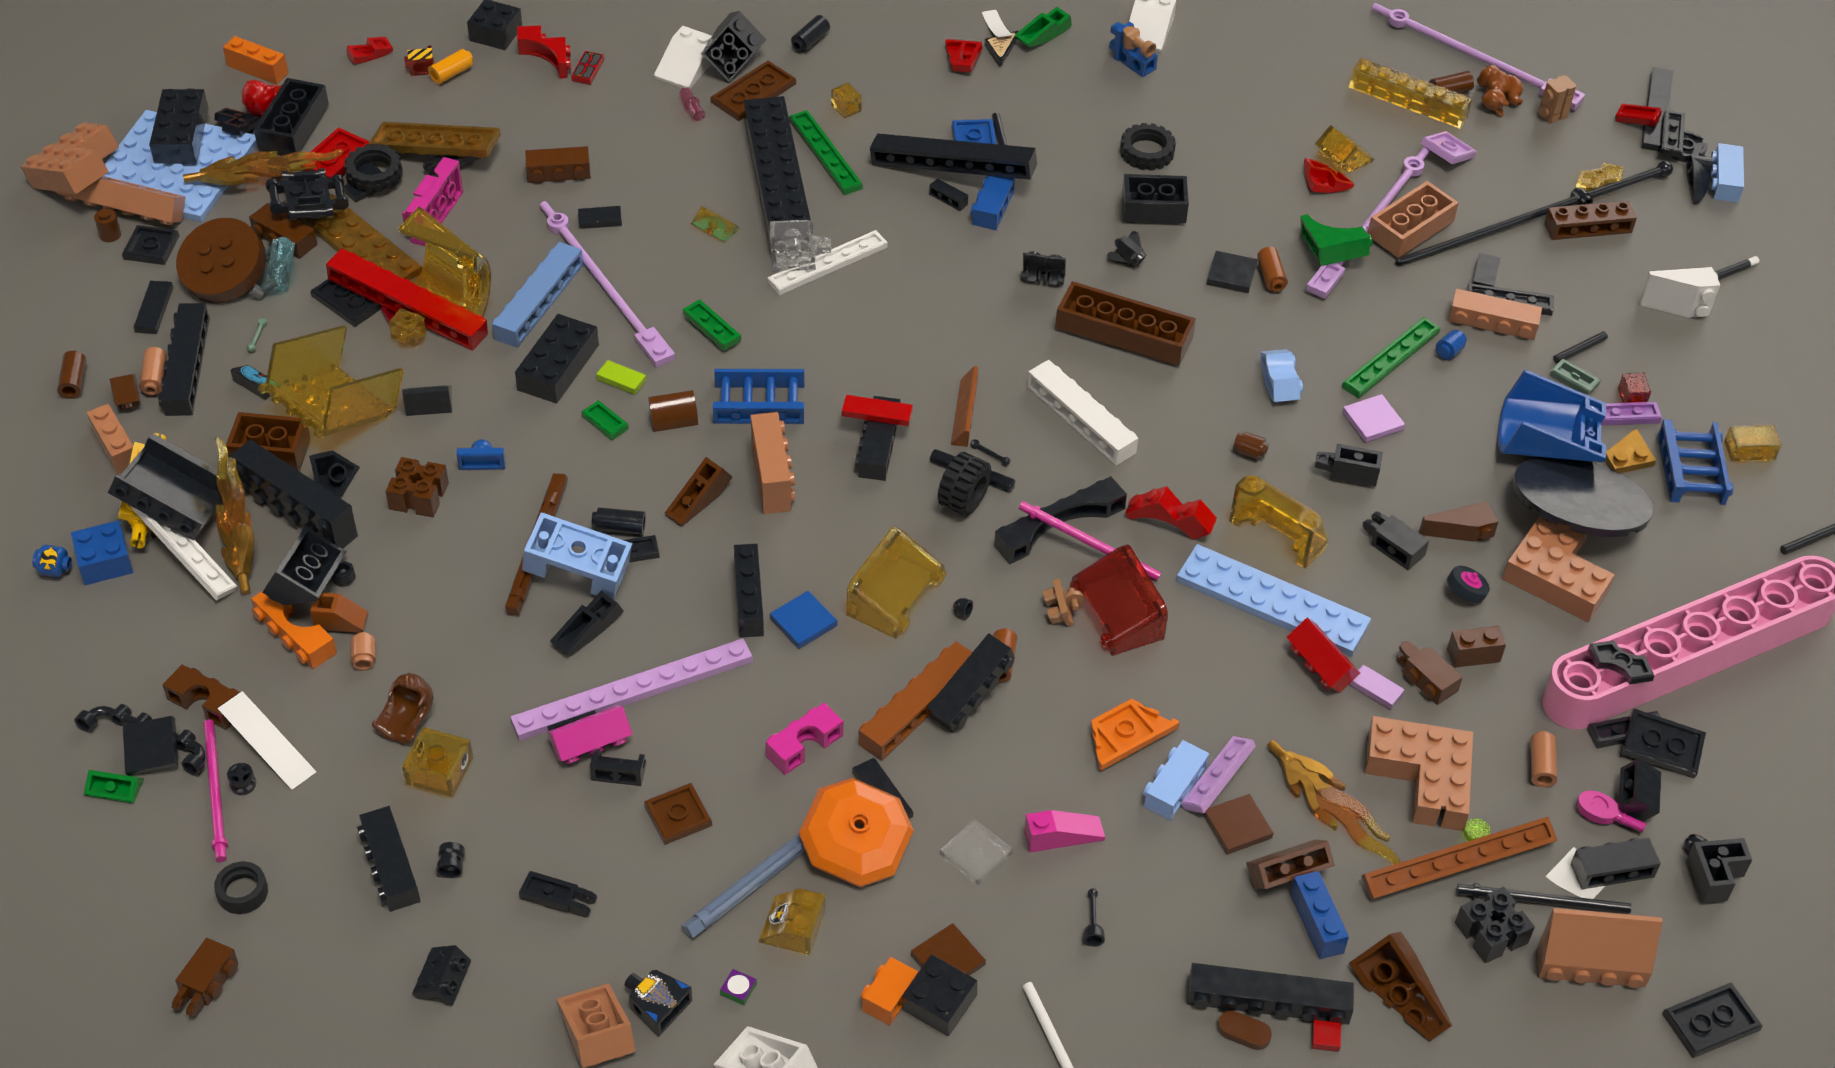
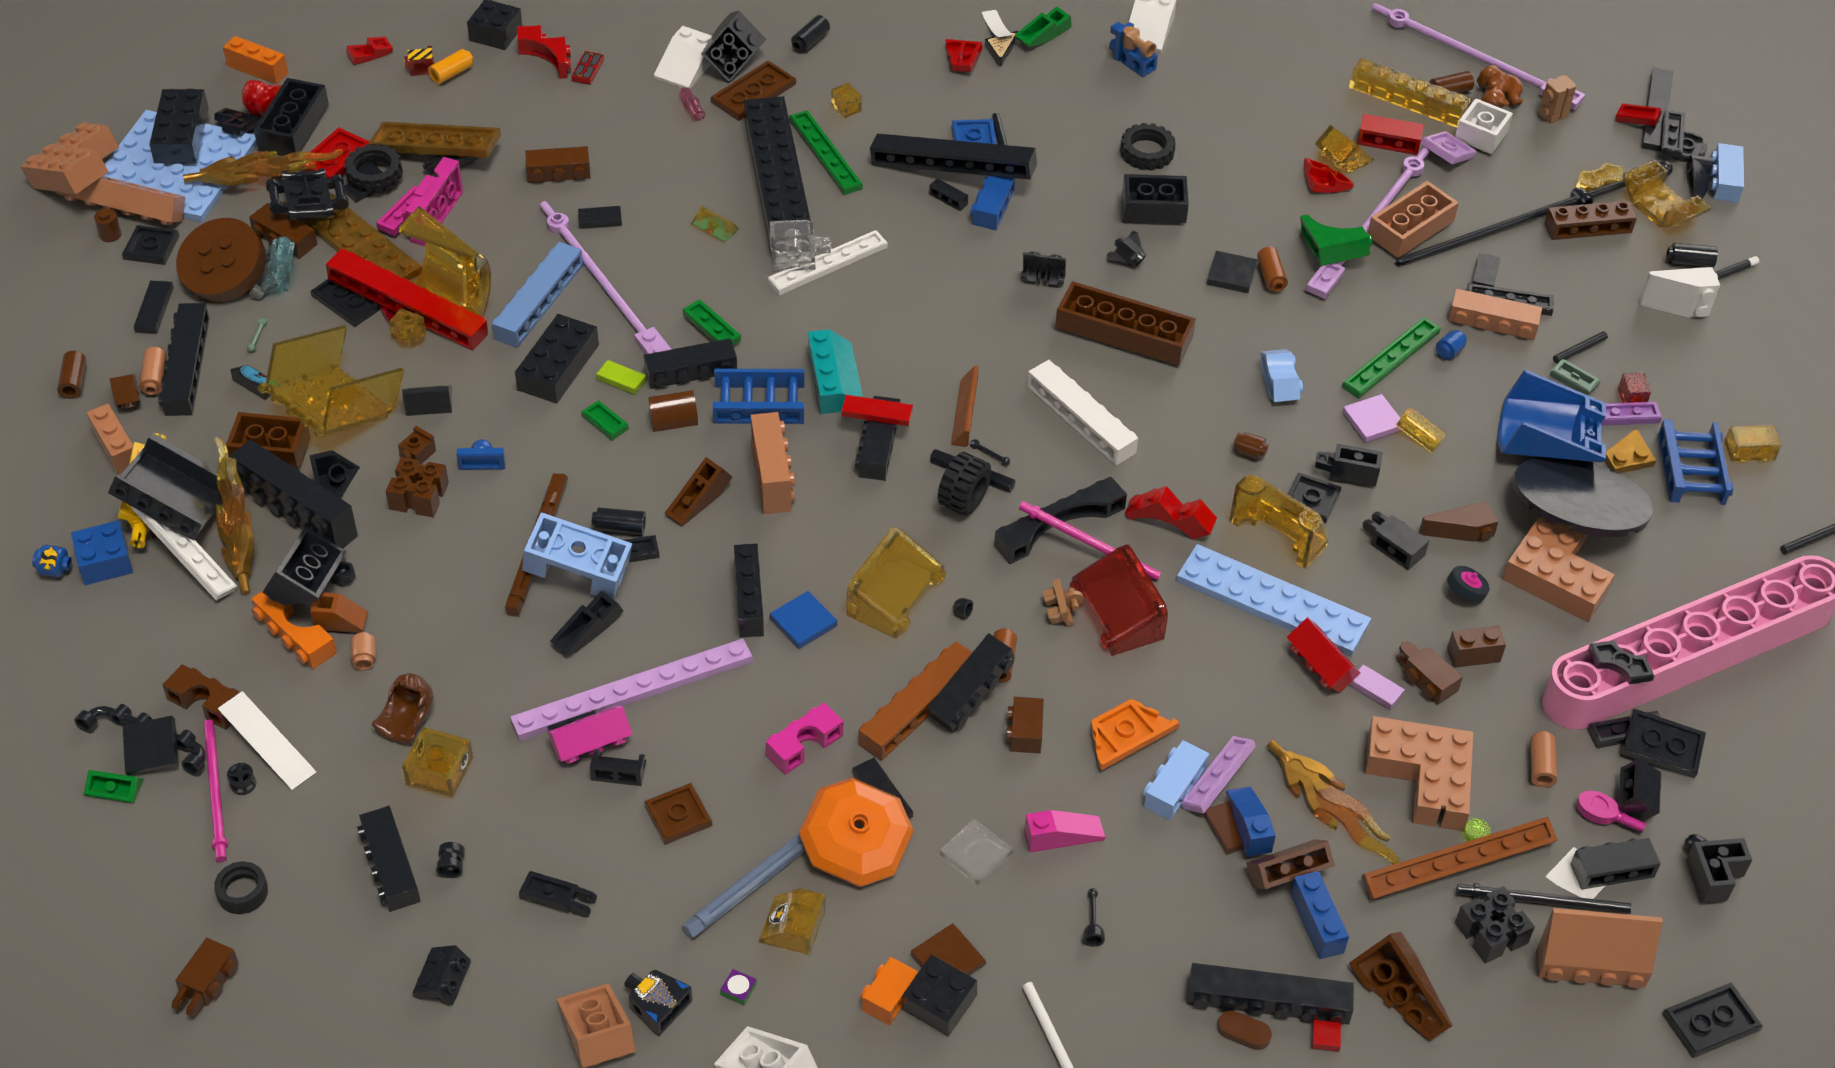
none -> dark pink plate [376,186,419,236]
none -> reddish brown brick [398,426,436,465]
none -> black brick [643,338,737,389]
none -> teal slope [808,329,863,414]
none -> reddish brown brick [1006,696,1044,754]
none -> blue slope [1226,786,1276,856]
none -> black tile [1282,472,1342,524]
none -> red brick [1357,114,1424,155]
none -> clear yellow panel [1396,408,1446,452]
none -> white brick [1455,99,1513,154]
none -> clear yellow slope [1623,159,1712,228]
none -> black brick [1666,243,1718,268]

